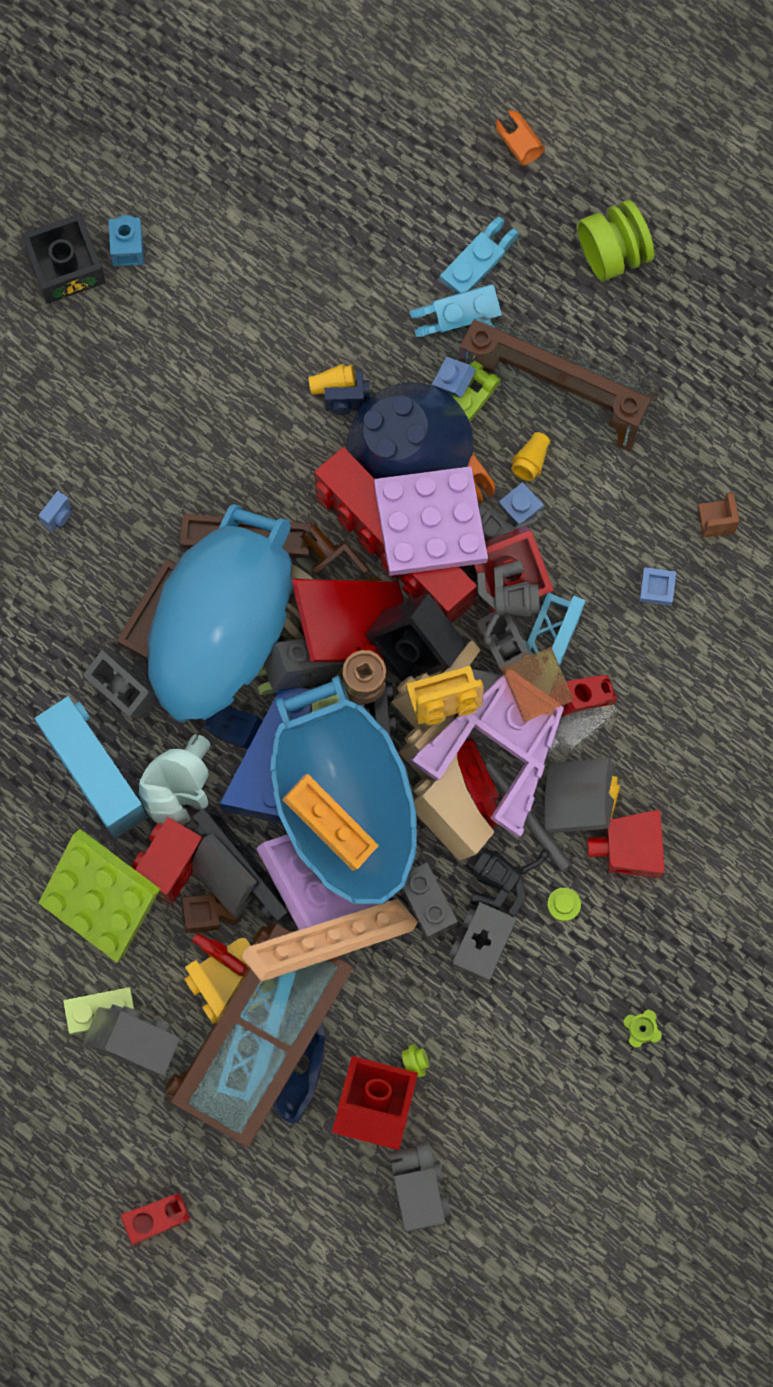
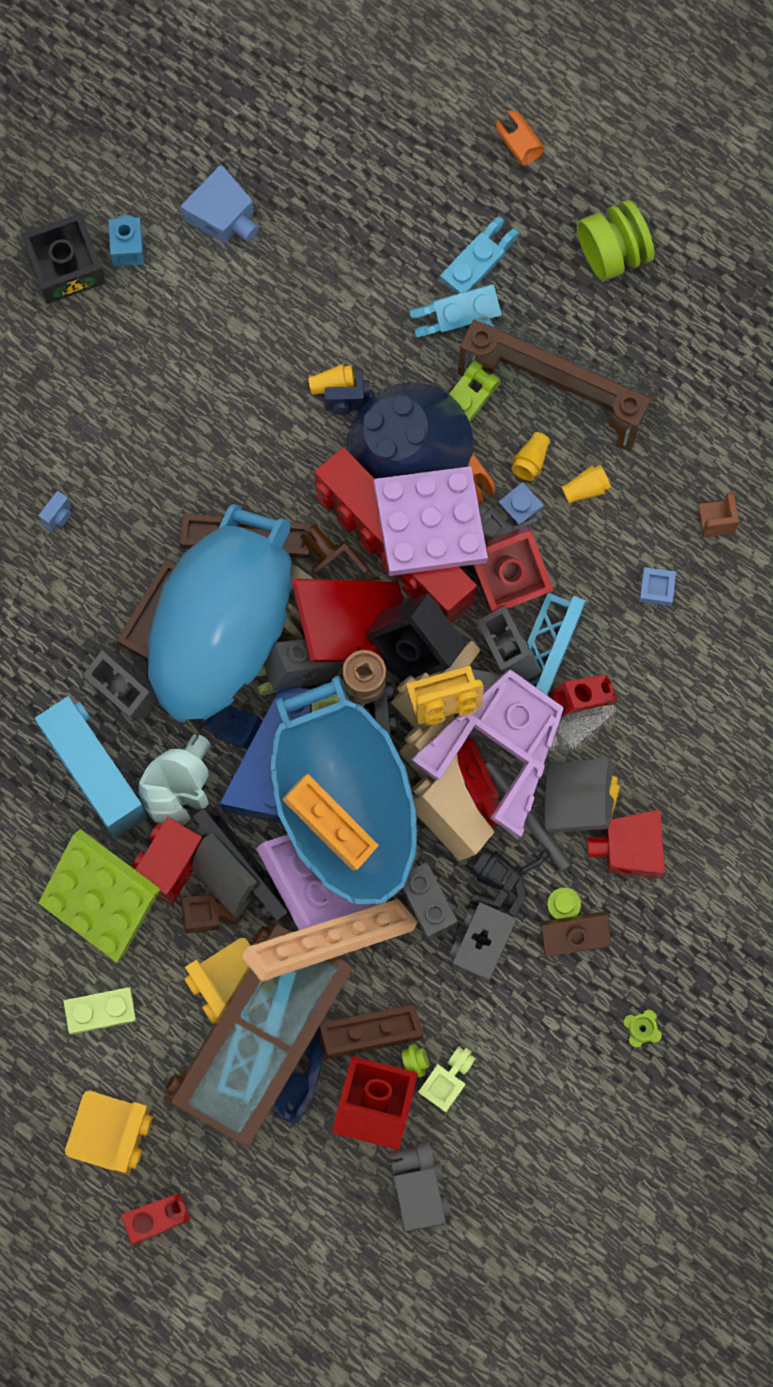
dark grey brick [82,1004,180,1076] -> none
red piece [192,932,247,976] -> none
medium blue plate [432,357,476,398] -> none
dark grey piece [477,560,539,646] -> none
clear orange piece [501,647,574,722] -> none
none -> yellow bracket [65,1091,153,1176]
none -> medium blue torso [180,165,259,243]
none -> reddish brown plate [317,1004,424,1059]
none -> yellowish green plate [418,1047,476,1113]
none -> reddish brown plate [540,911,612,957]
none -> yellow cone [561,464,611,504]

